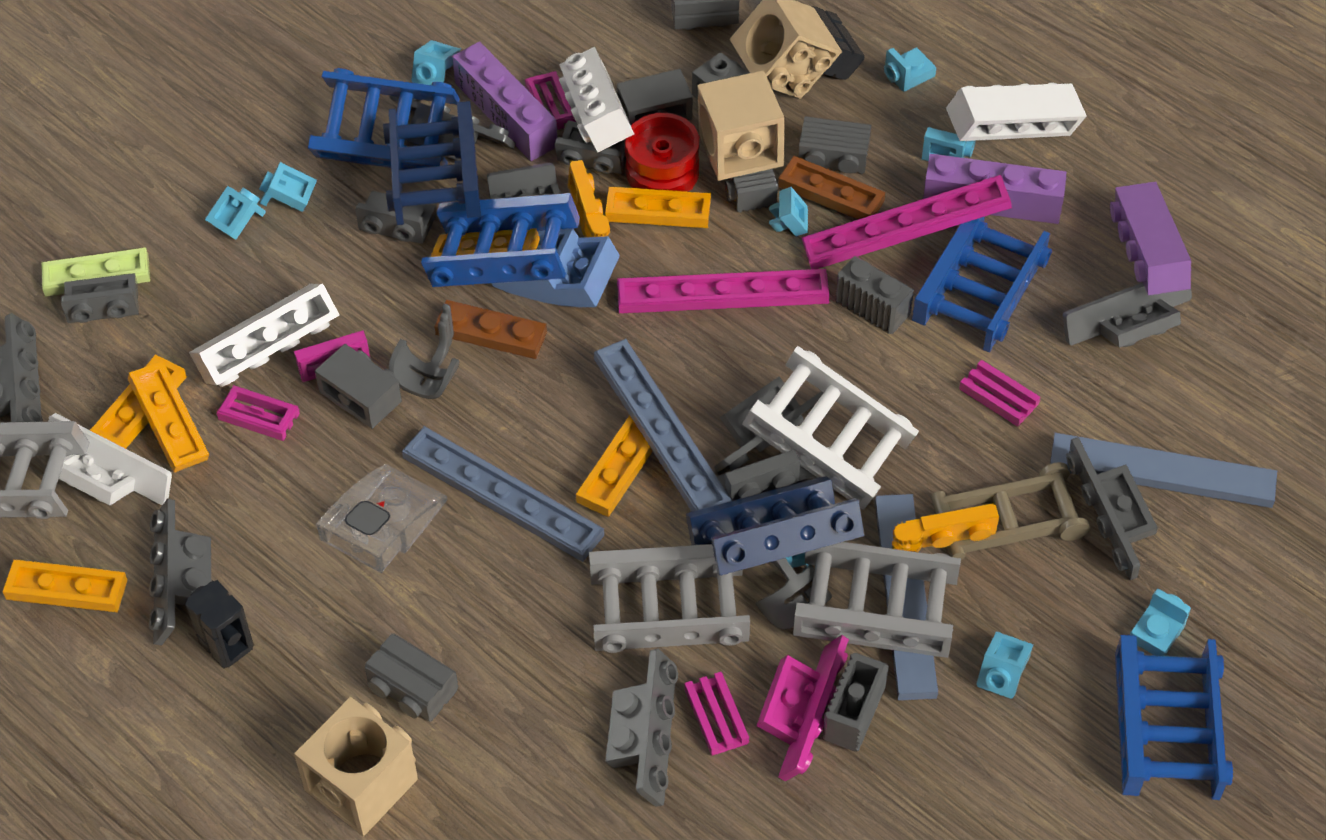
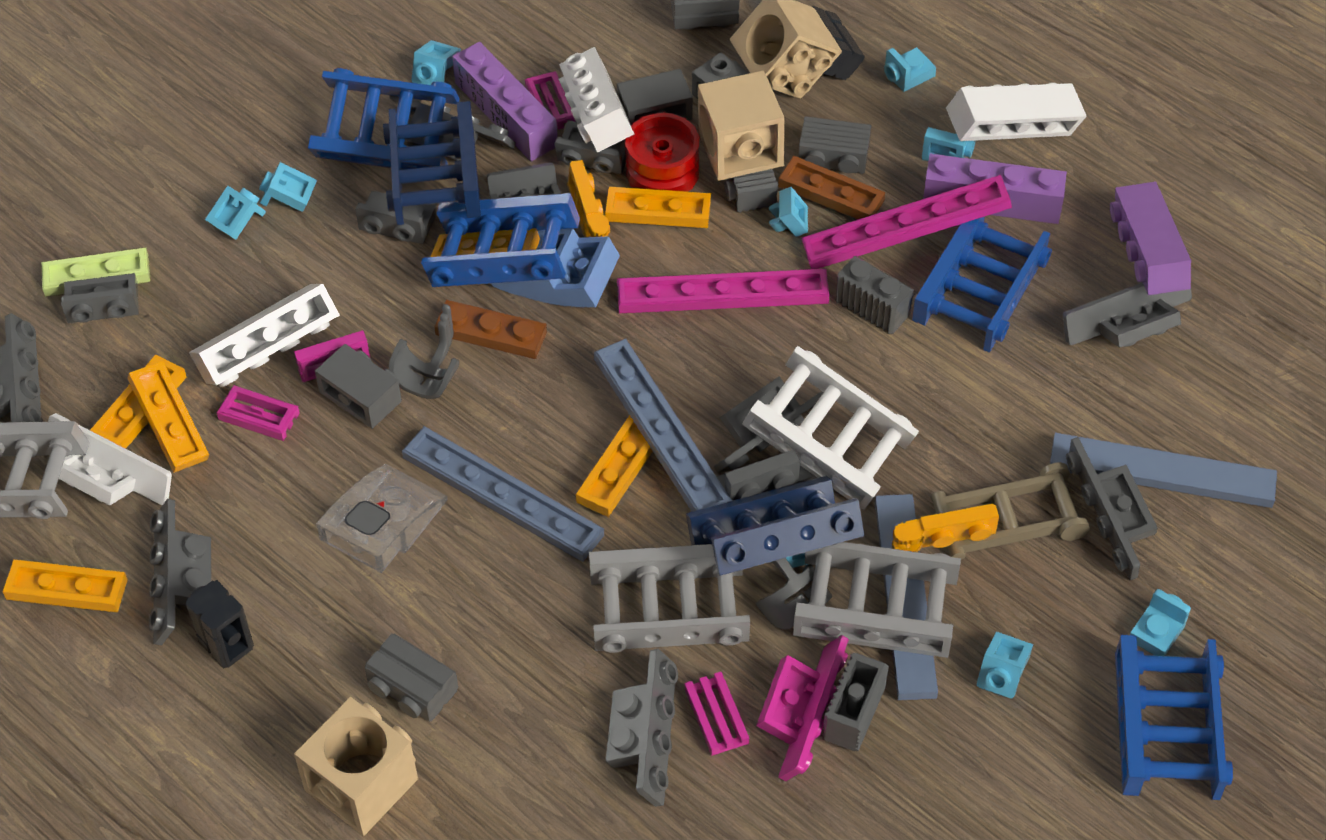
dark pink tile [959,360,1040,427] -> none

